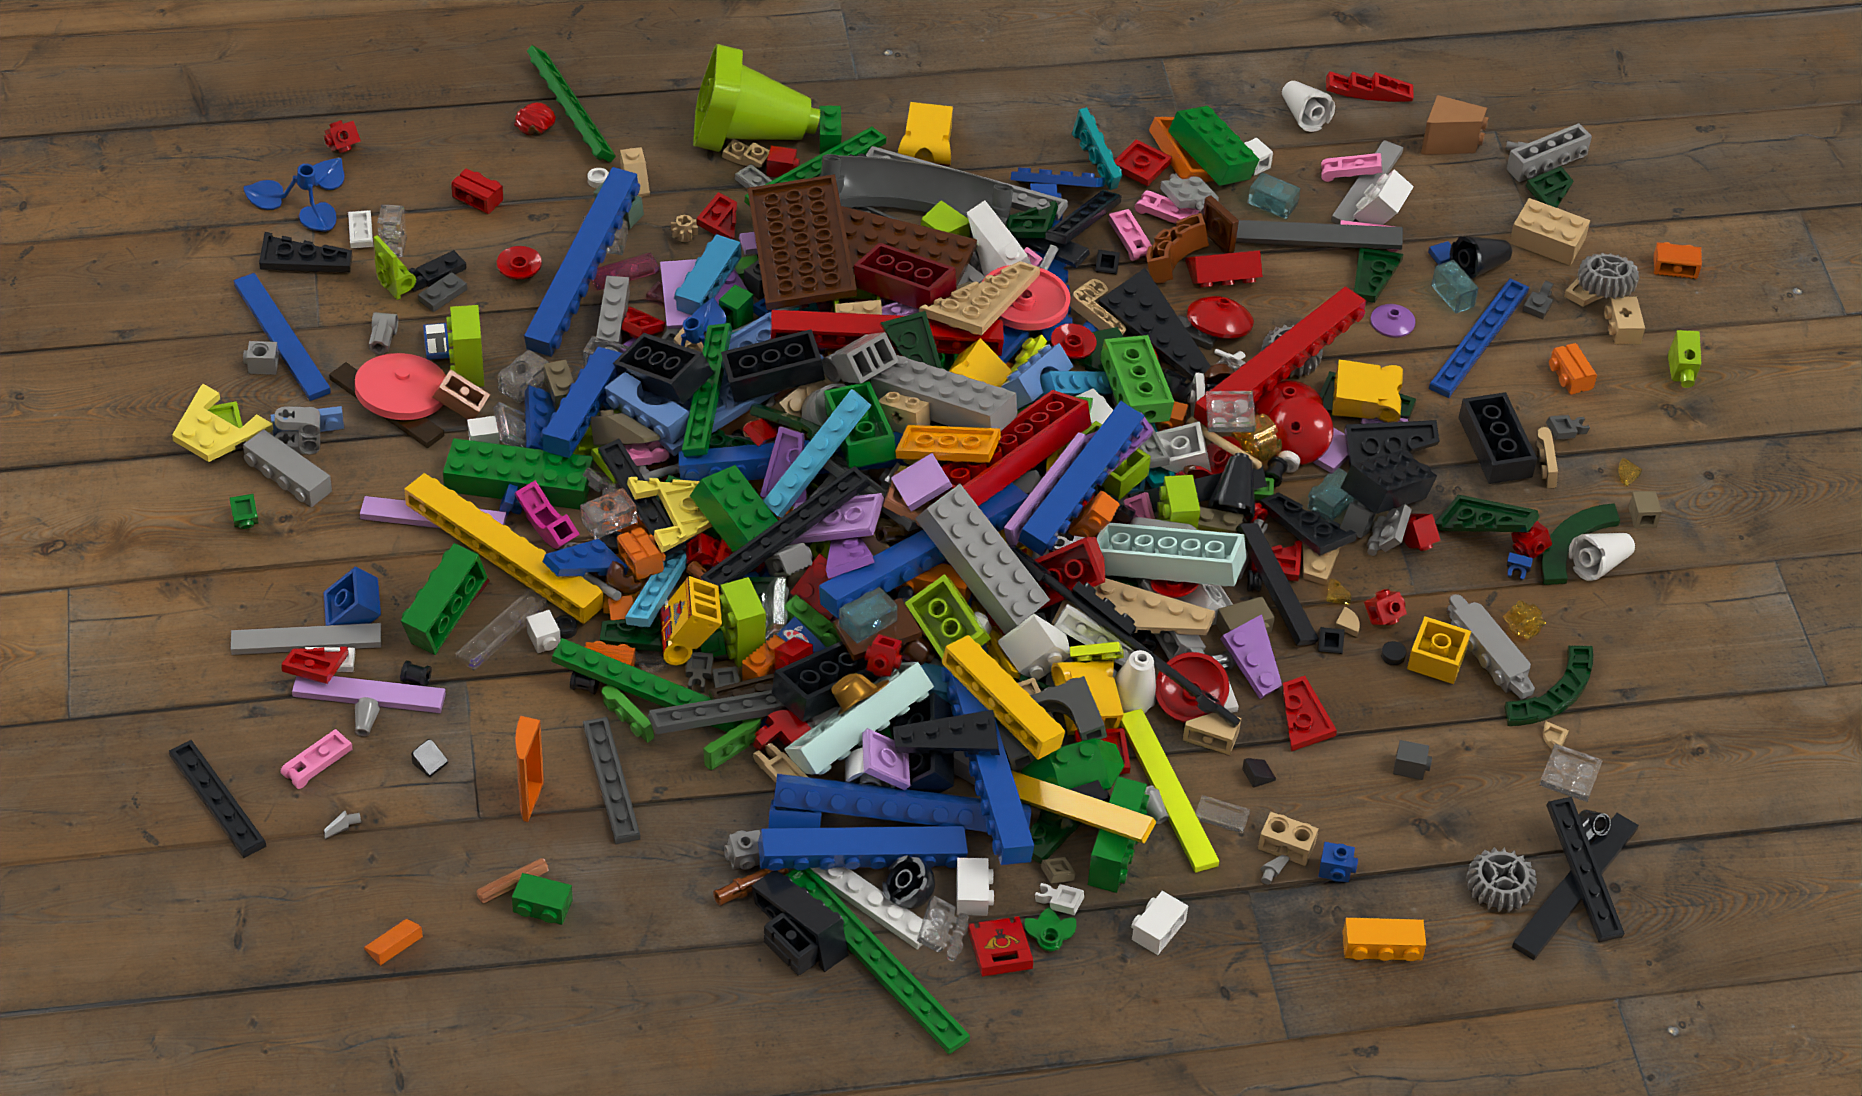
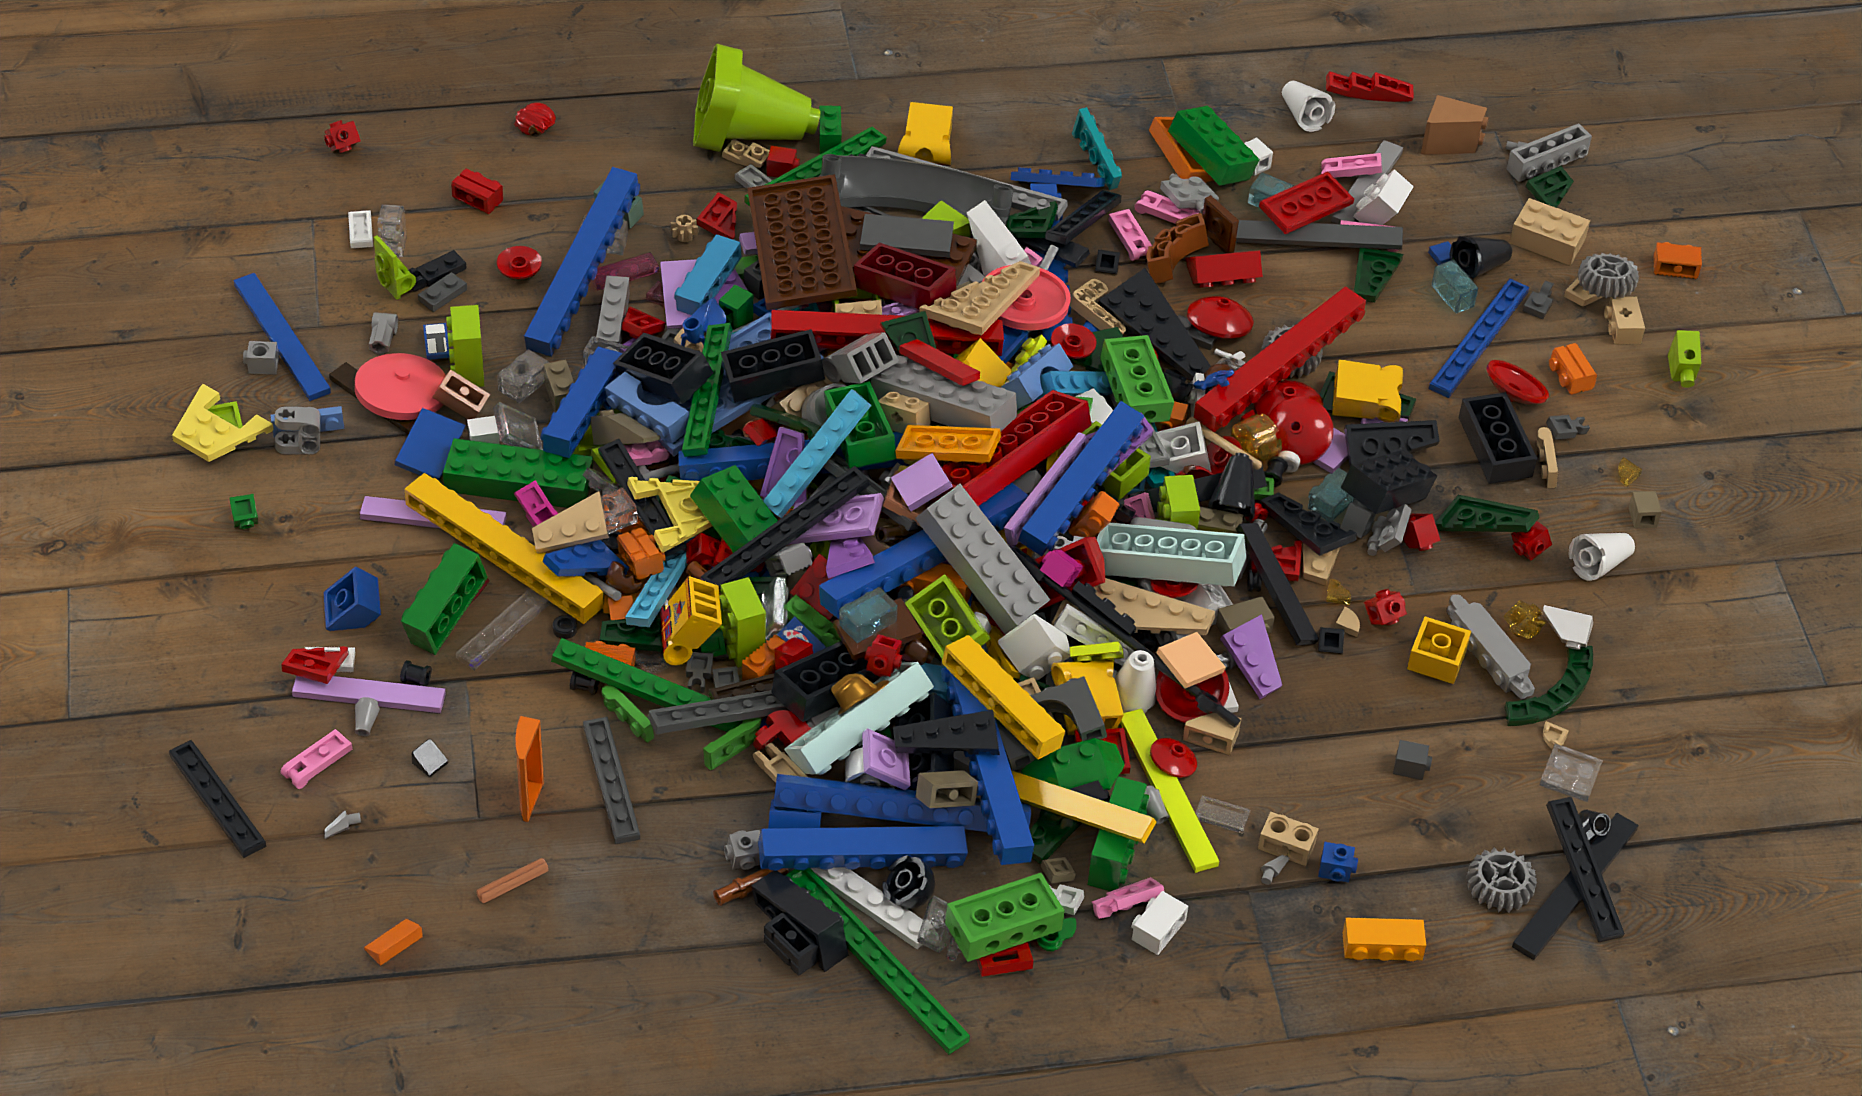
light grey tile [231,623,381,655] -> none
light grey brick [243,429,332,507] -> none
blue plant [244,158,344,232] -> none
black wing [259,232,353,272] -> none
blue tile [499,484,522,517] -> none
green brick [512,873,573,925] -> none
blue wing [525,385,556,450] -> none
white brick [526,610,560,653] -> none
green plate [527,45,616,163] -> none
white tile [588,168,609,188] -> none
tan slope [620,147,650,197] -> none
white brick [956,858,994,916] -> none
red plate [1114,139,1172,186] -> none
clear plate [1206,391,1256,432] -> none
black slope [1242,758,1276,788] -> none
red wing [1282,675,1337,752] -> none
medium lavender dish [1371,304,1415,338] -> none
black tile [1381,641,1406,665] -> none
blue tile [1506,552,1533,581] -> none
dark green tile [1541,503,1620,585] -> none
none -> blue tile [394,408,466,481]
none -> tan wing [532,491,609,554]
none -> dark grey tile [860,214,954,258]
none -> red tile [899,339,980,386]
none -> dark tan brick [916,770,978,808]
none -> bright green brick [945,873,1065,962]
none -> dark pink brick [1040,550,1083,587]
none -> bright pink hinge [1092,877,1164,919]
none -> red dish [1150,738,1197,778]
none -> light nougat tile [1157,632,1226,688]
none -> blue piece [1193,369,1234,391]
none -> red tile [1259,172,1354,234]
none -> red dish [1486,360,1549,405]
none -> white slope [1543,605,1593,650]

